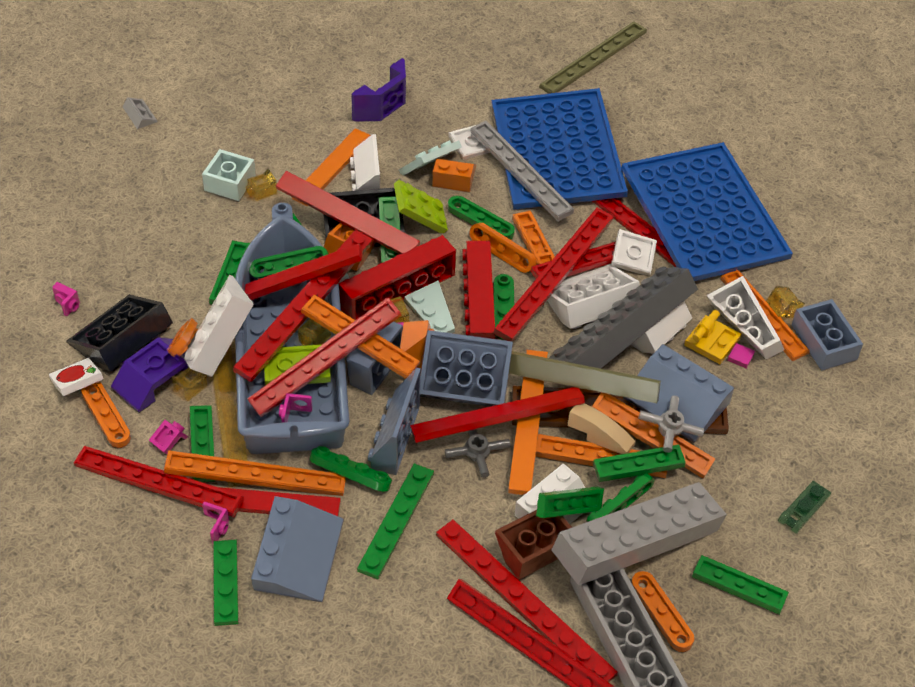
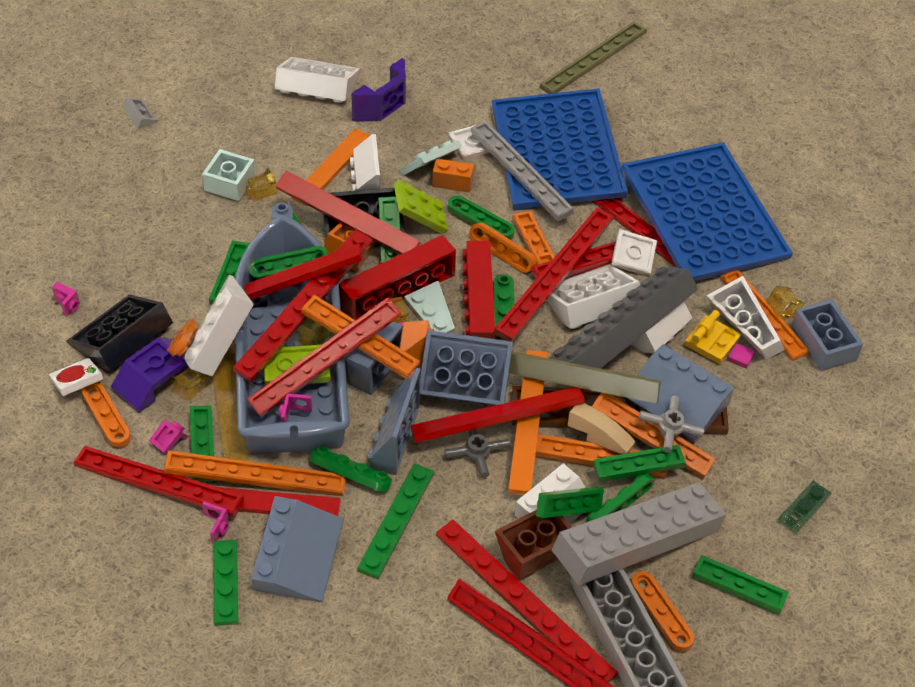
none -> white slope [275,57,360,103]

